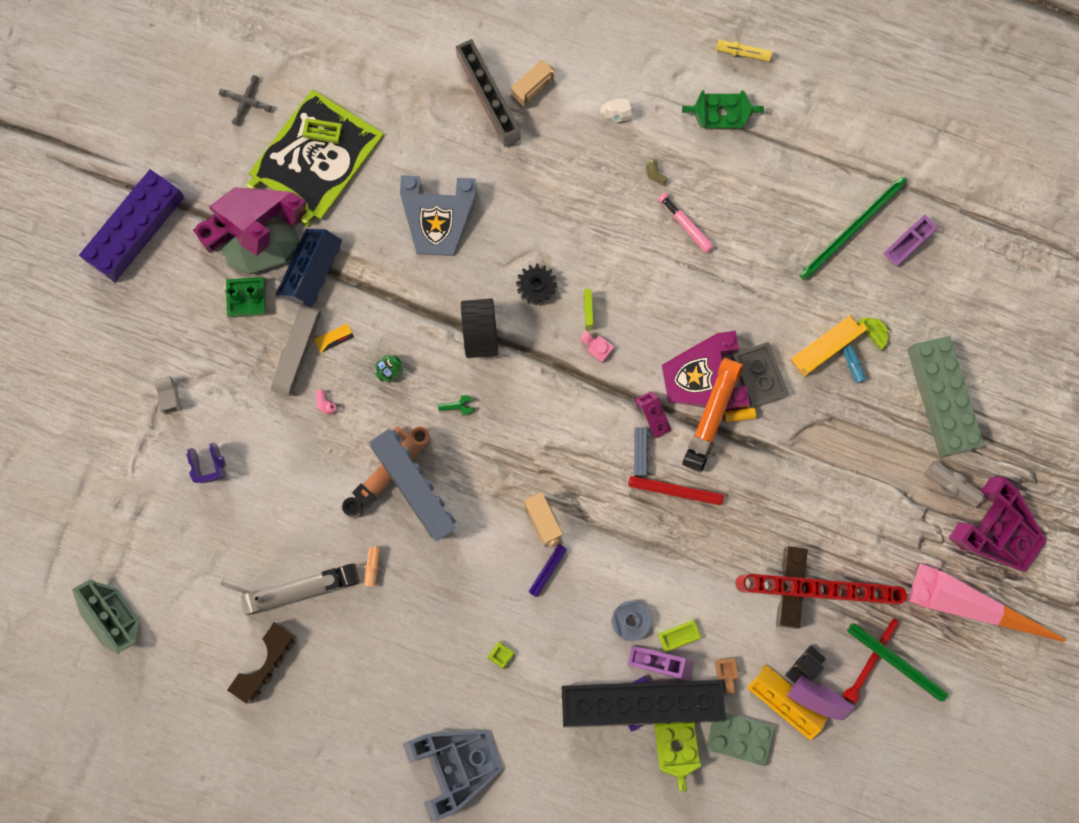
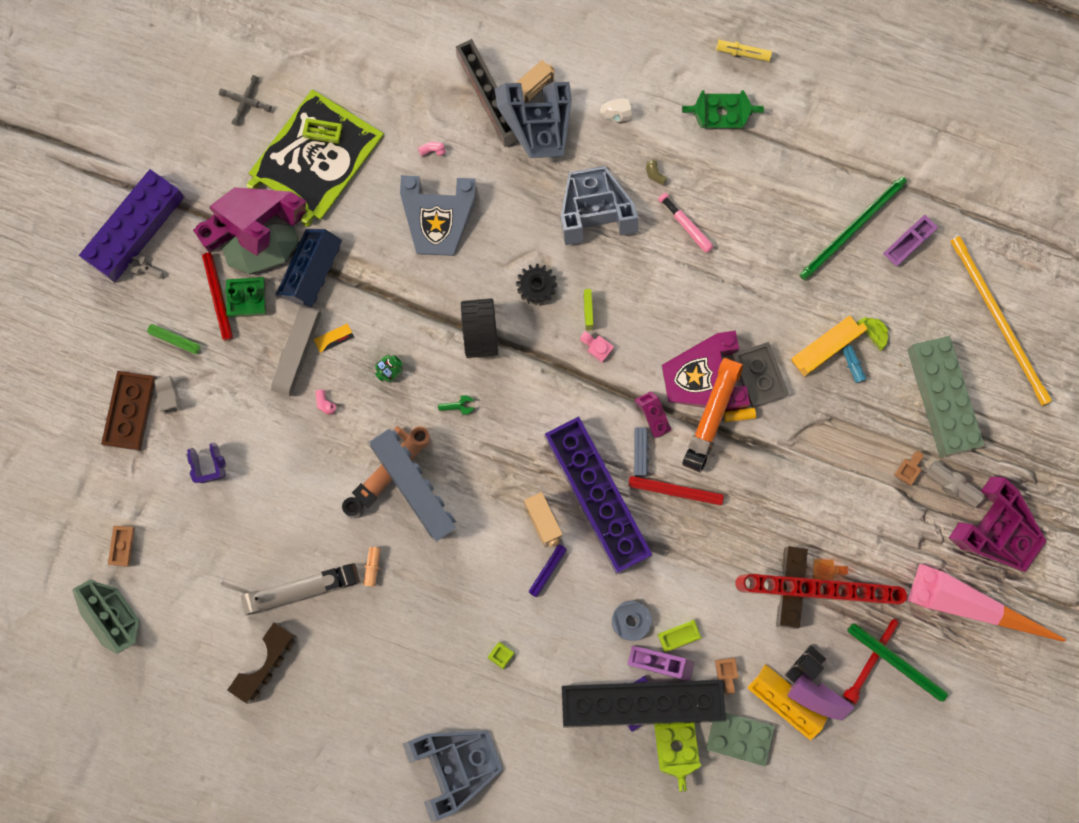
none -> reddish brown tile [101,371,156,451]
none -> medium nougat plate [108,525,135,567]
none -> light grey bar [128,255,164,279]
none -> bright green axle [147,324,201,354]
none -> red axle [202,252,233,341]
none -> bright pink arm [418,142,446,156]
none -> sand blue wedge [495,82,572,158]
none -> dark purple brick [544,416,652,575]
none -> sand blue wedge [561,166,638,245]
none -> clear orange plate [813,559,848,580]
none -> medium nougat plate [894,451,924,486]
none -> yellow piece [950,236,1052,406]

